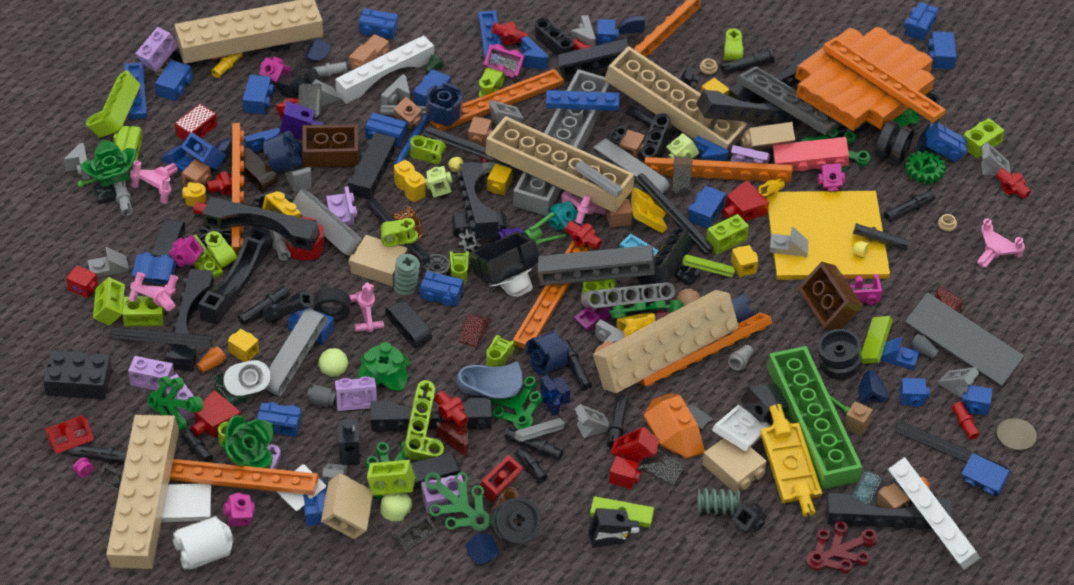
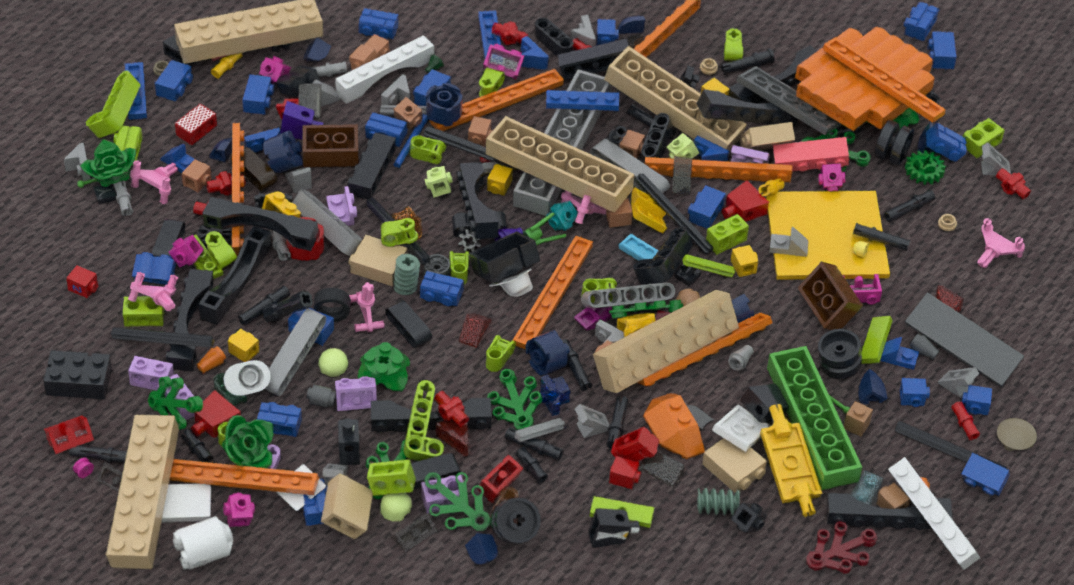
light grey slope [88,247,129,277] -> none
lime brick [93,277,125,326] -> none
lavender brick [135,27,178,72] -> none
blue brick [181,132,226,170] -> none
yellow plate [182,182,206,206] -> none
yellow brick [394,160,425,202] -> none
light yellow hinge [448,157,463,173] -> none
sand blue hair [456,361,523,399] -> none
light grey slope [489,100,524,127] -> none
dark grey brick [538,245,655,286] -> none
red axle [565,221,602,250] -> none
light grey axle [575,161,622,197] -> none

